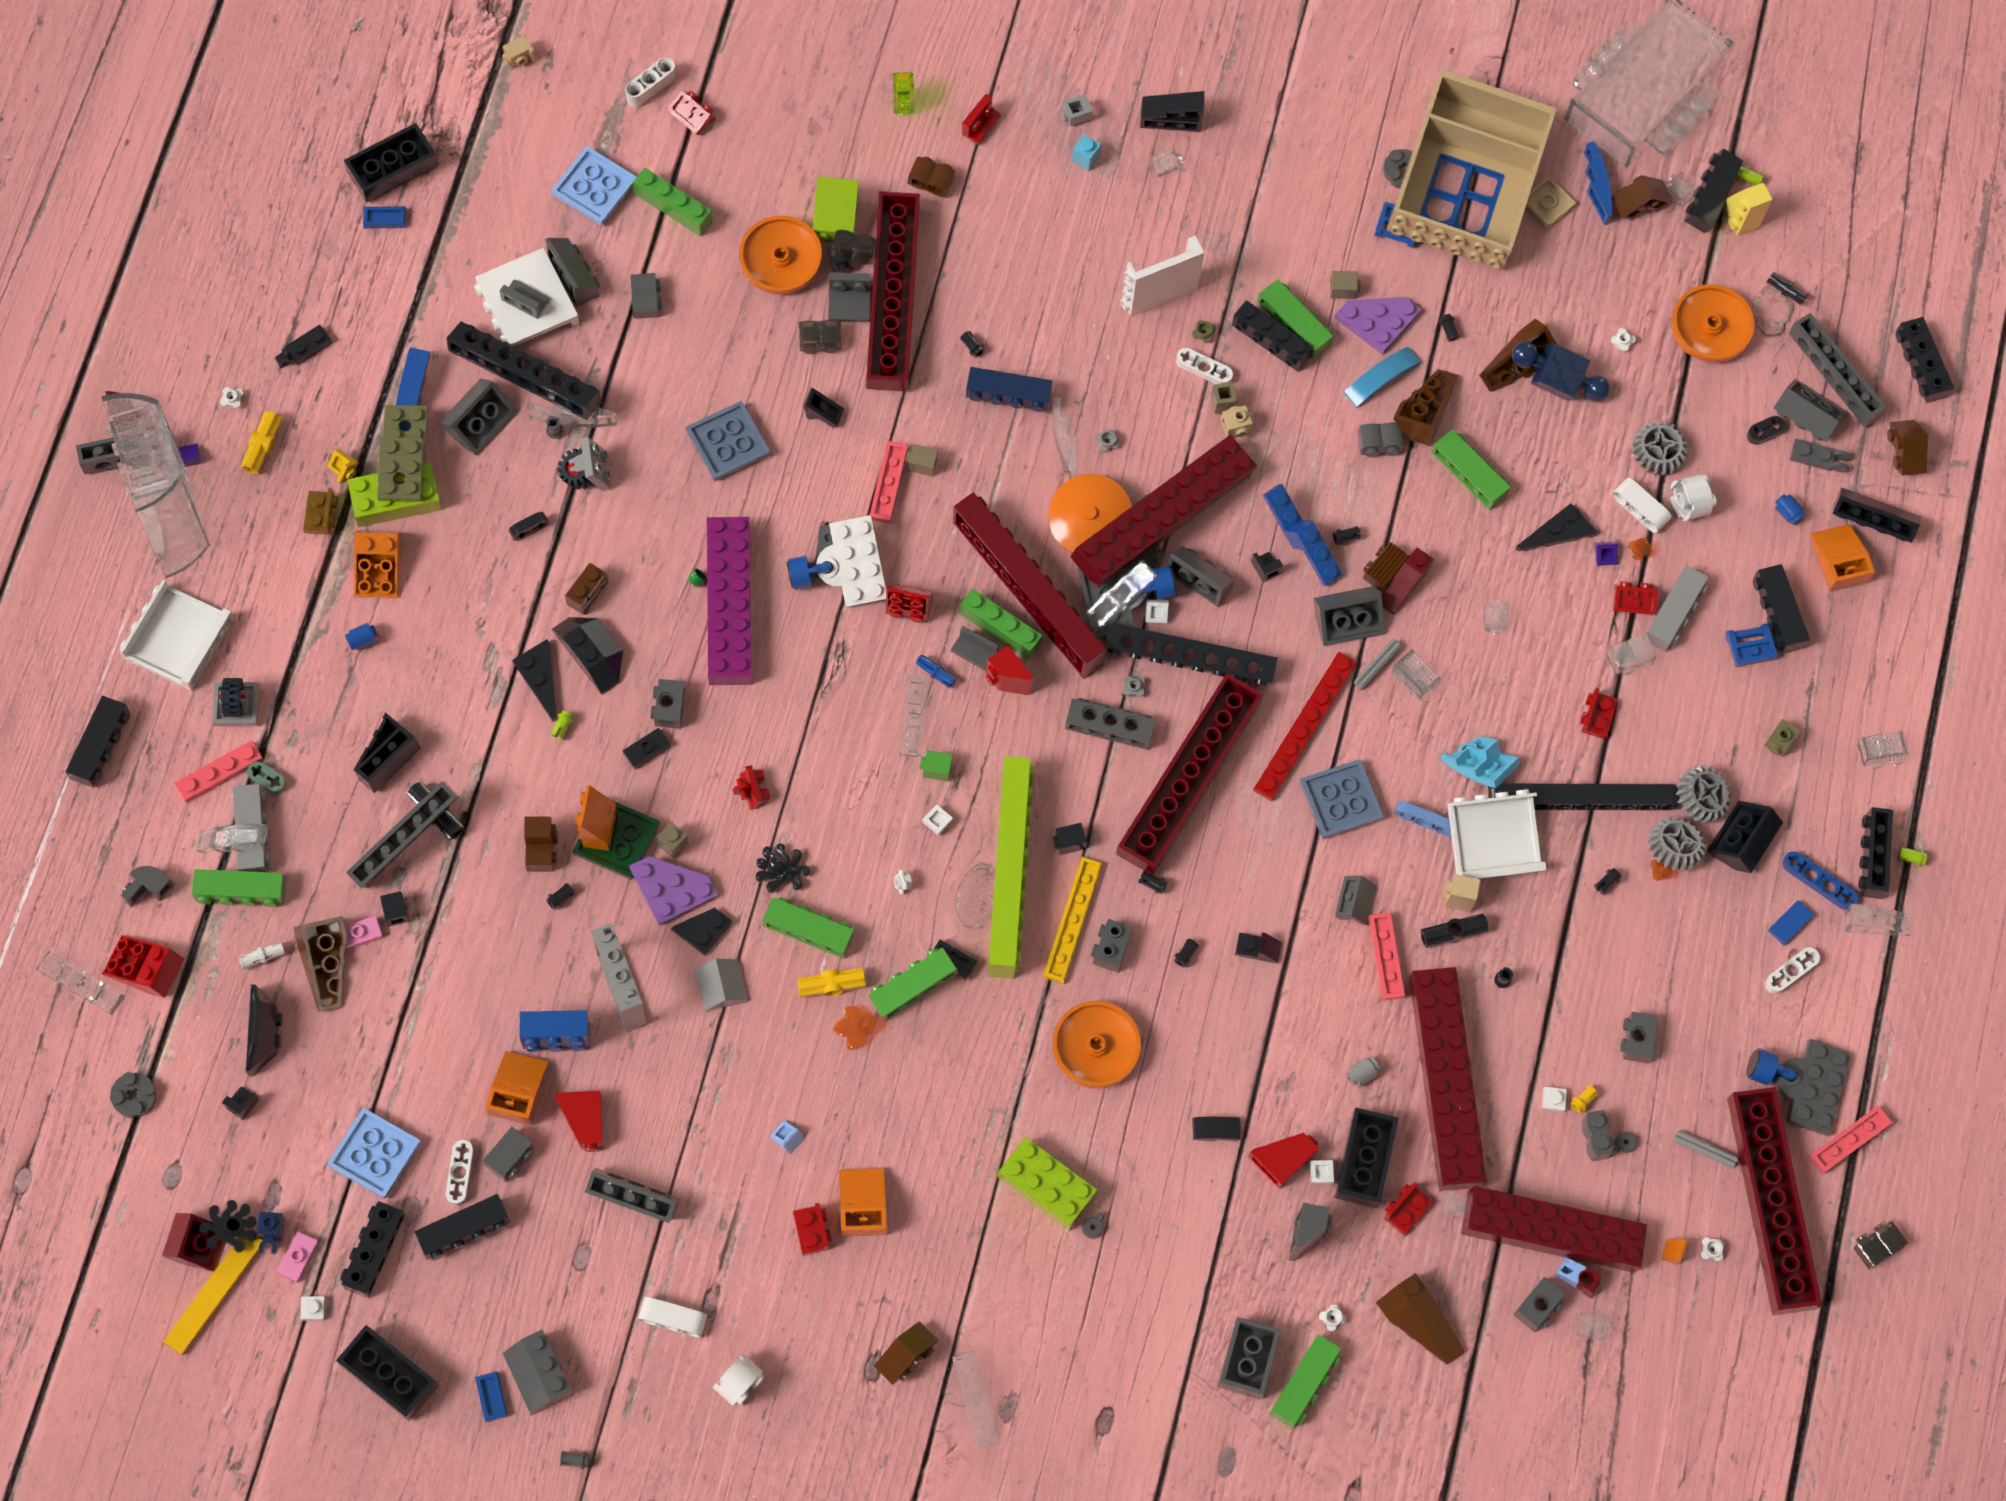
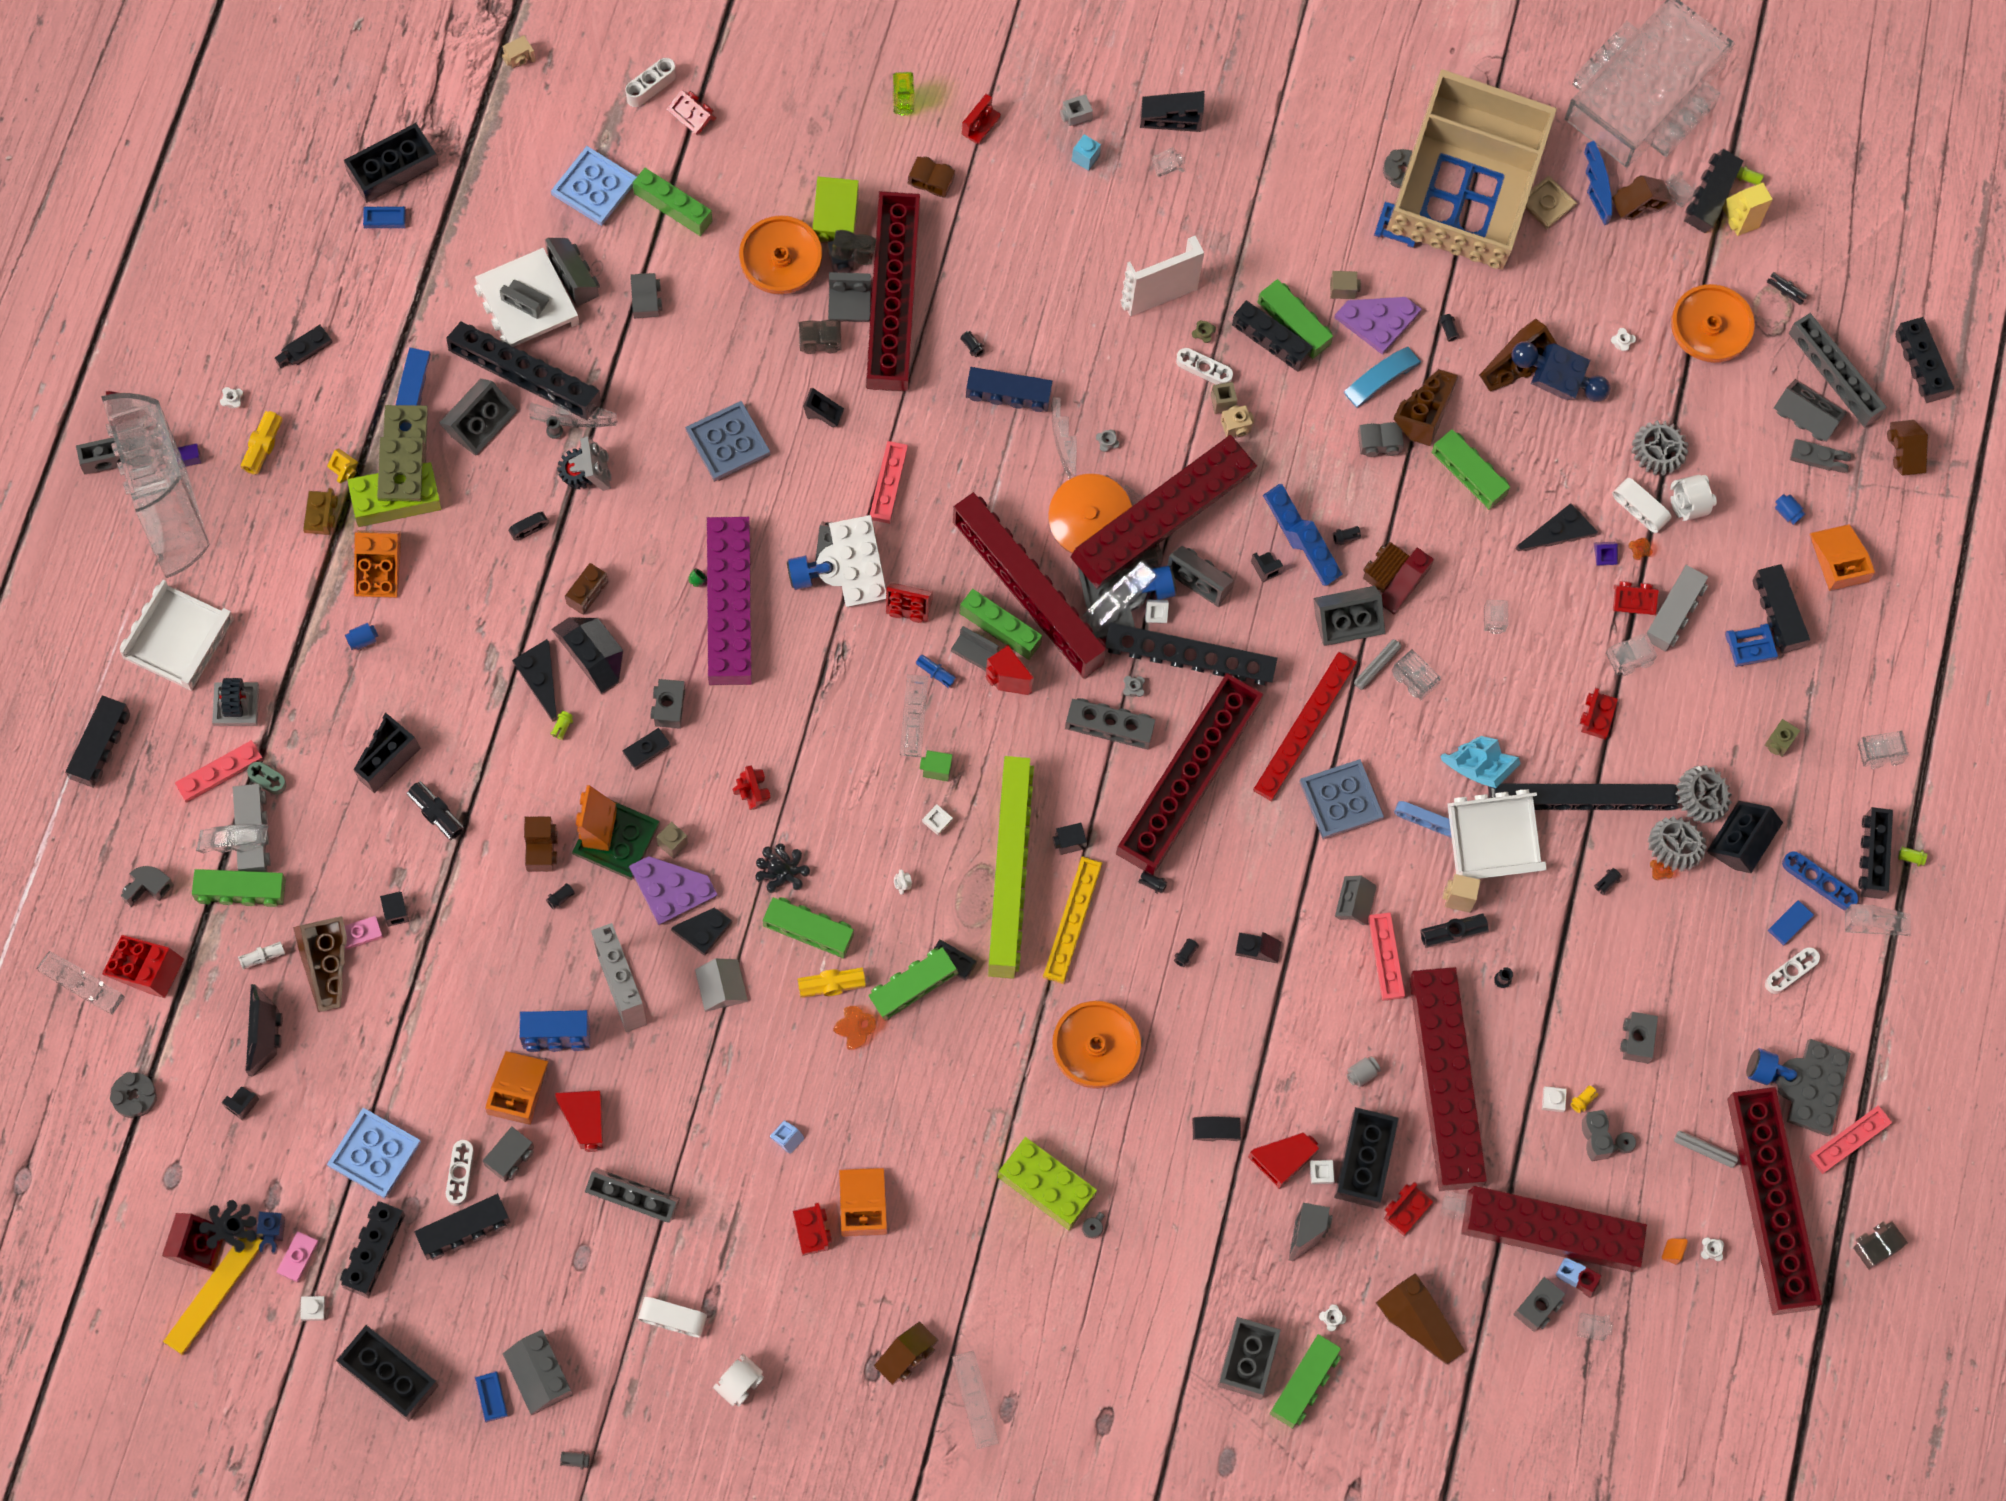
dark grey brick [346,781,460,888] -> none
dark tan brick [905,444,938,477] -> none
dark grey brick [1091,919,1133,973] -> none
black beam [1747,416,1785,445] -> none
black brick [1832,487,1921,543] -> none

